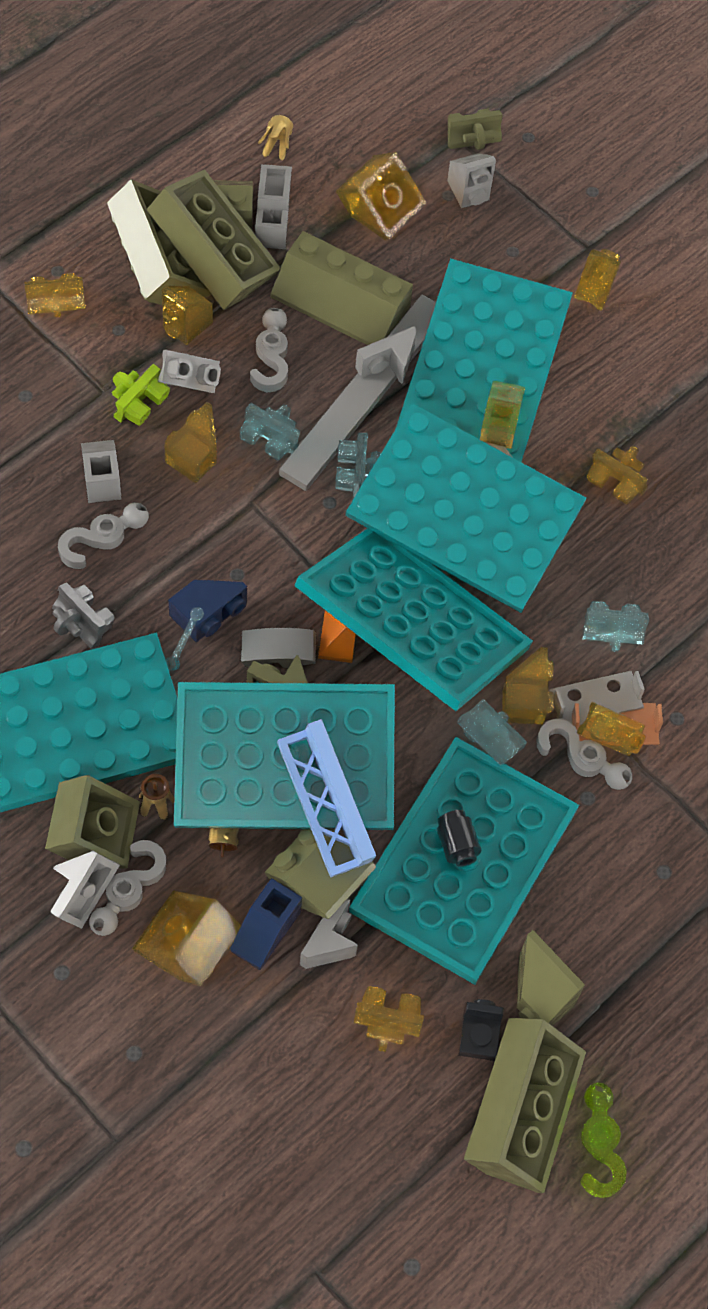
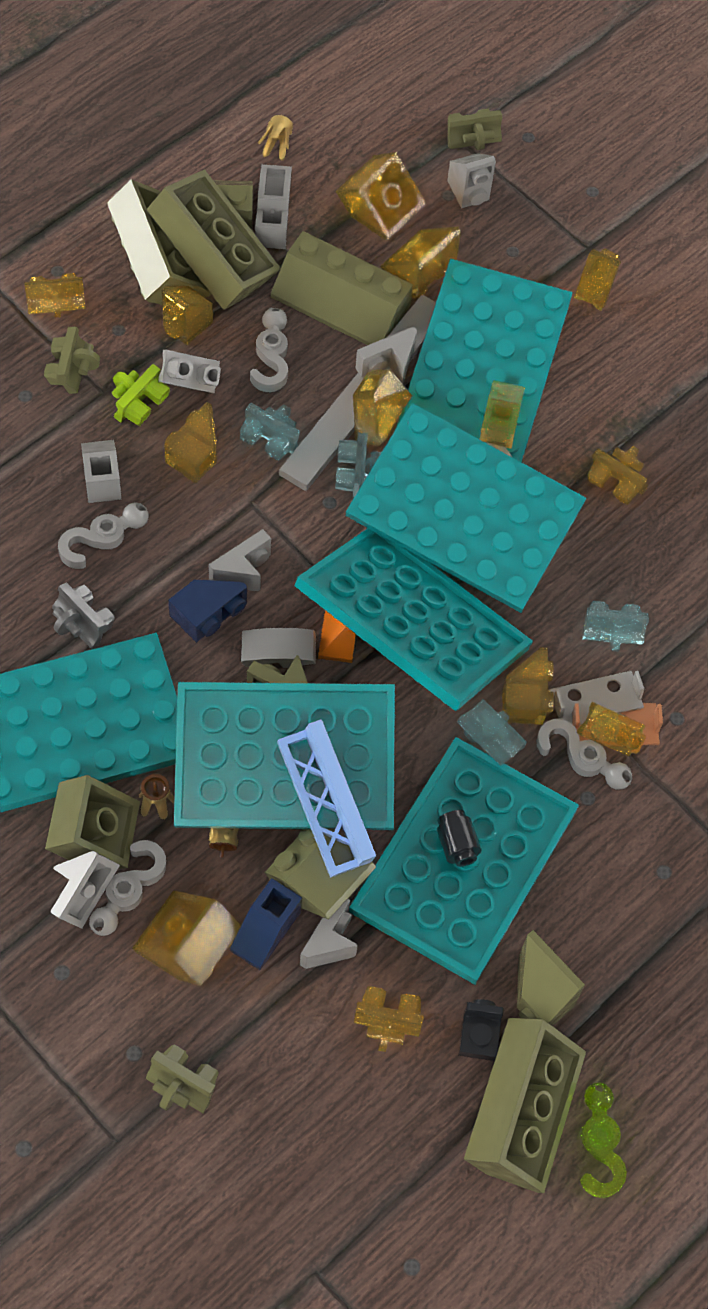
clear light blue hinge [166,607,204,671] -> none
none -> olive hips [44,327,101,394]
none -> olive hips [146,1044,219,1114]
none -> light grey slope [209,529,271,591]
none -> clear yellow slope [353,369,412,445]
none -> clear yellow slope [380,227,461,298]

